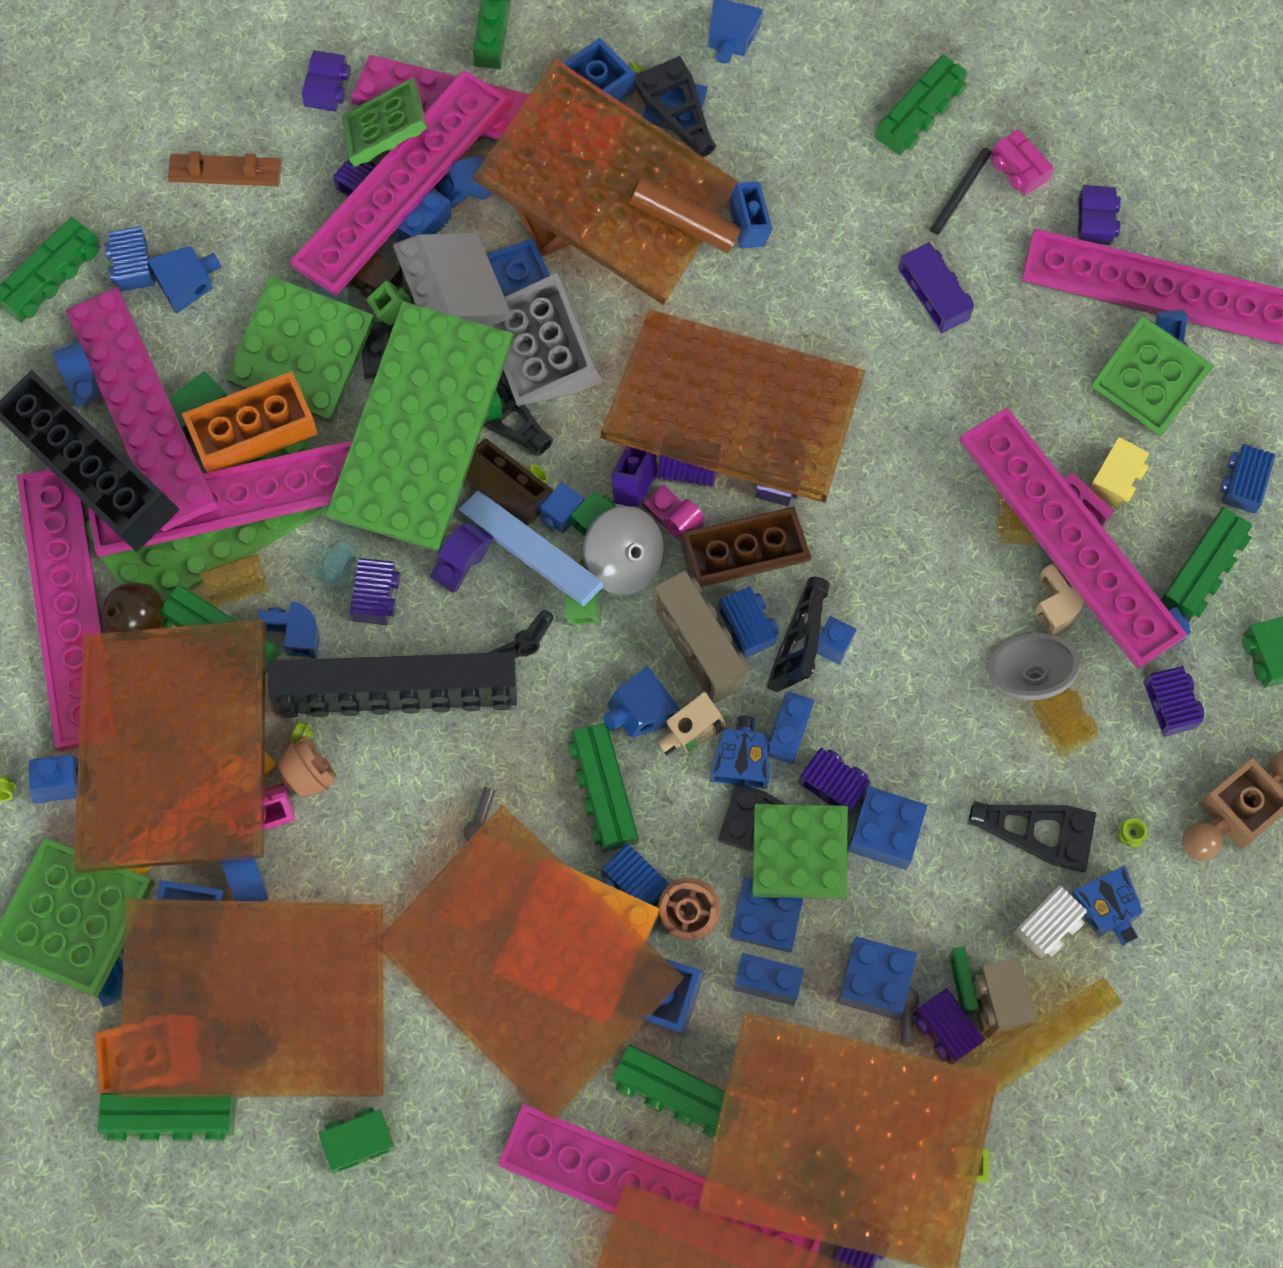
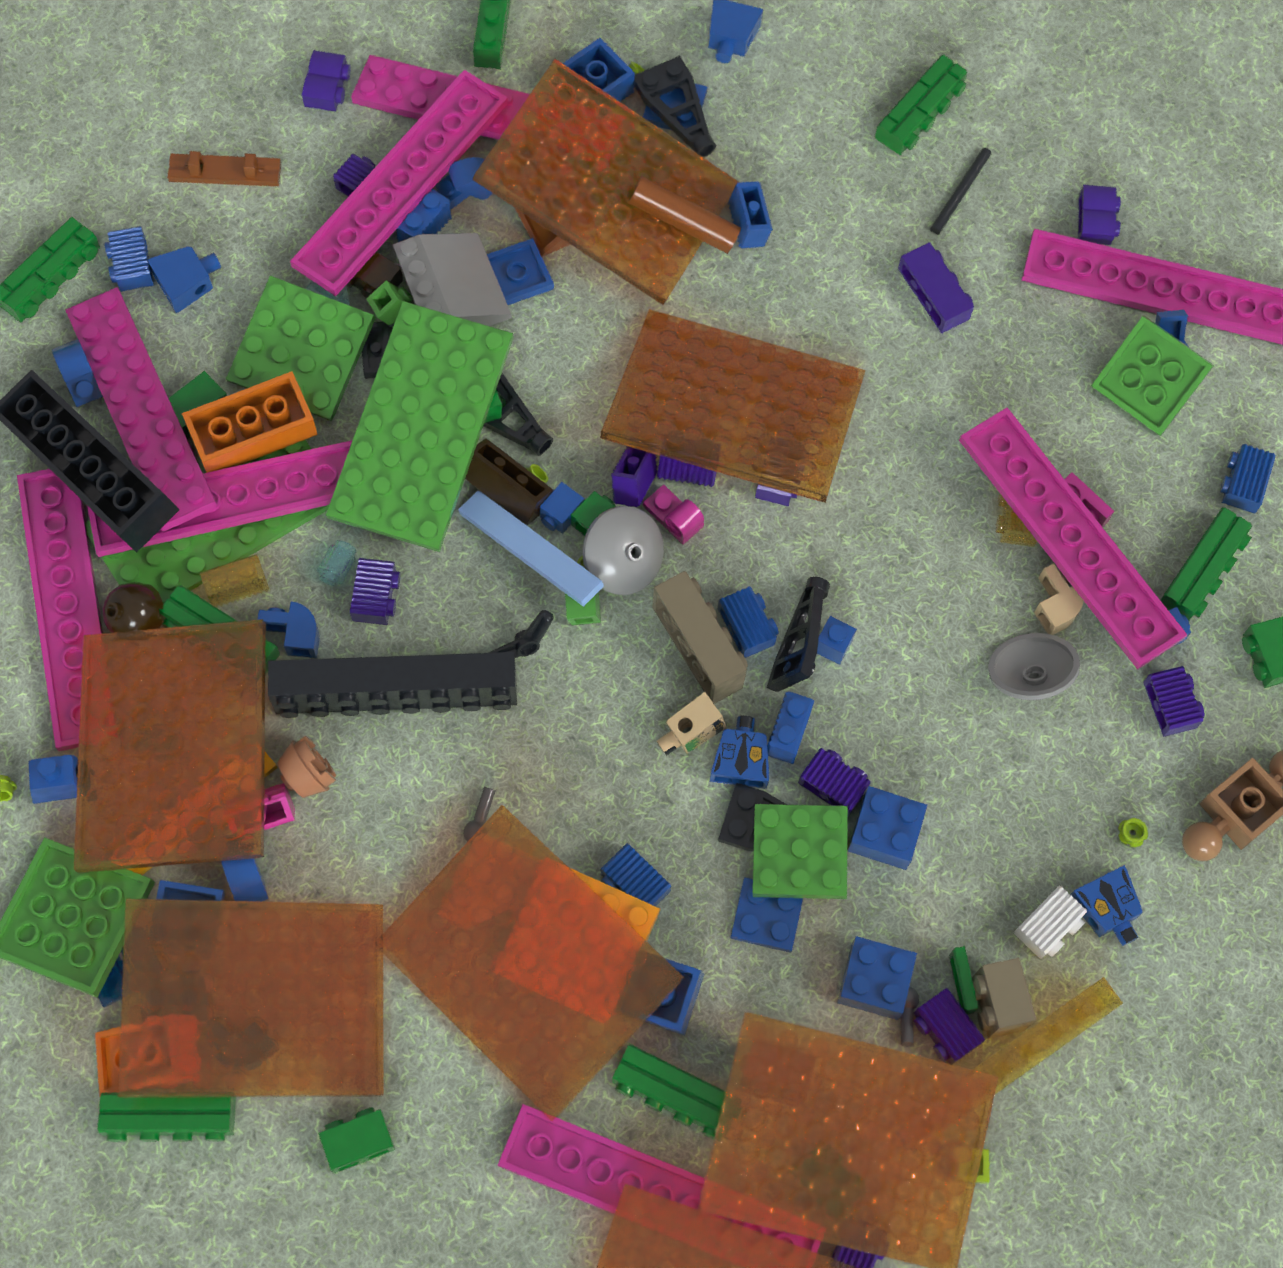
lime plate [288,720,314,743] -> none
bright green plate [342,78,427,167] -> none
dark purple brick [430,523,494,593] -> none
light grey slope [490,273,604,406] -> none
green brick [567,722,639,852] -> none
blue torso [603,666,680,737] -> none
nougat cone [658,878,721,940] -> none
reddish brown brick [681,506,811,587] -> none
blue brick [733,953,804,1006] -> none
black plate [968,801,1096,873] -> none
dark pink brick [990,129,1054,196] -> none
clear yellow brick [1031,688,1098,758] -> none
light yellow brick [1090,437,1150,509] -> none

